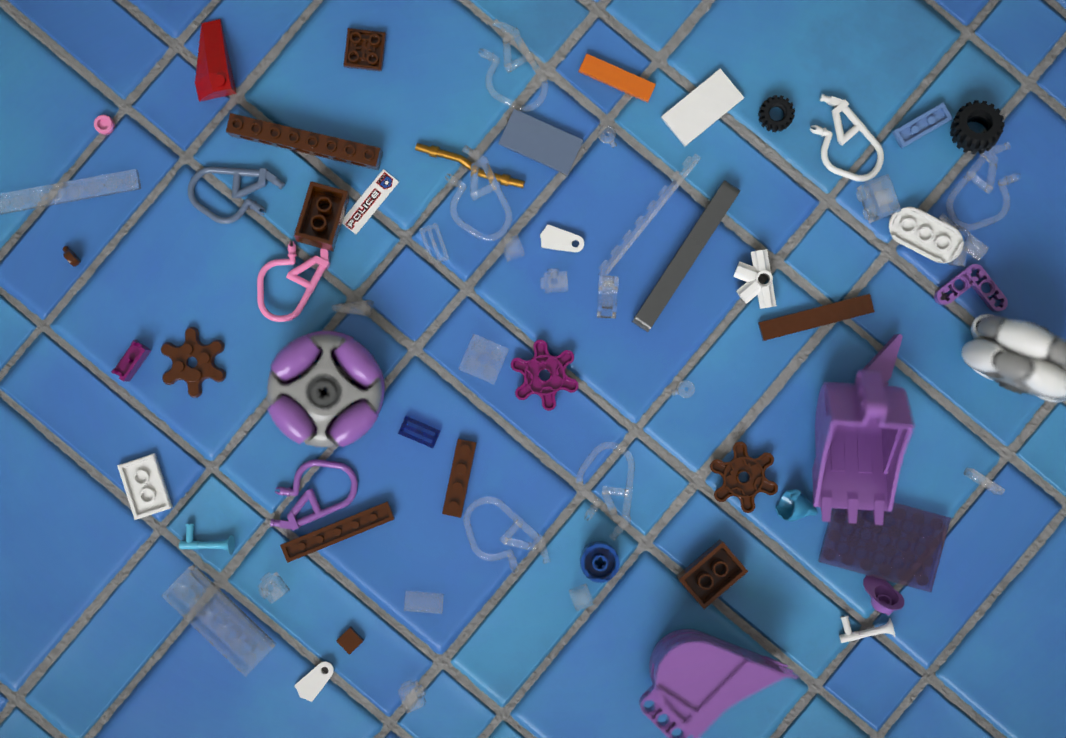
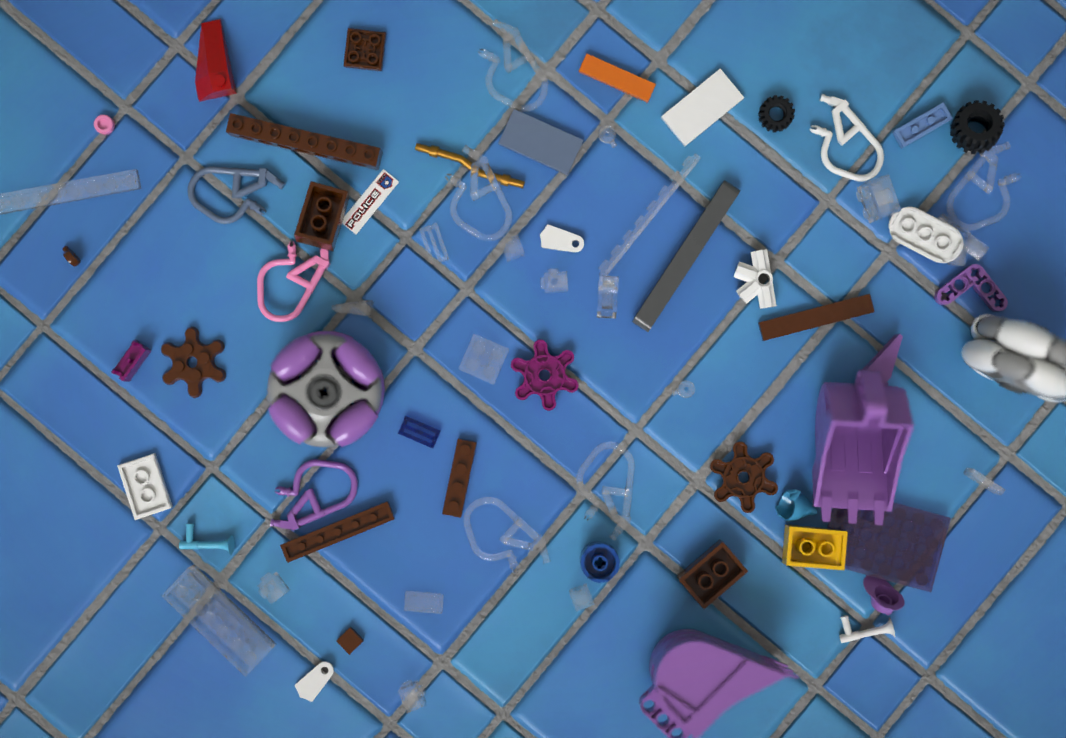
none -> yellow slope [782,524,848,570]

